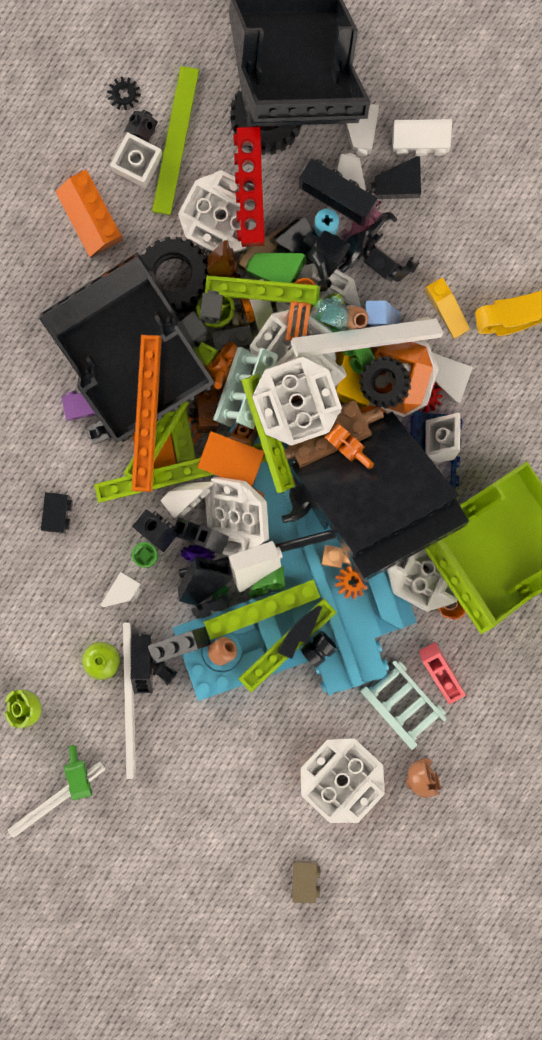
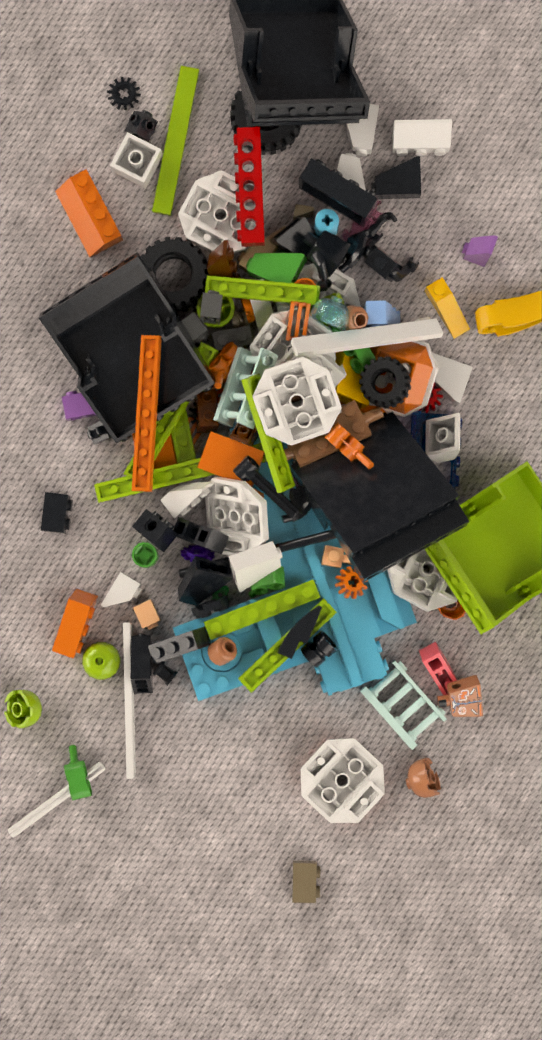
none -> orange wedge [52,589,98,659]
none -> light nougat brick [133,599,161,630]
none -> black axle [233,455,299,518]
none -> dark tan slope [293,204,314,220]
none -> nougat torso [437,675,483,717]
none -> medium lavender slope [462,235,498,267]

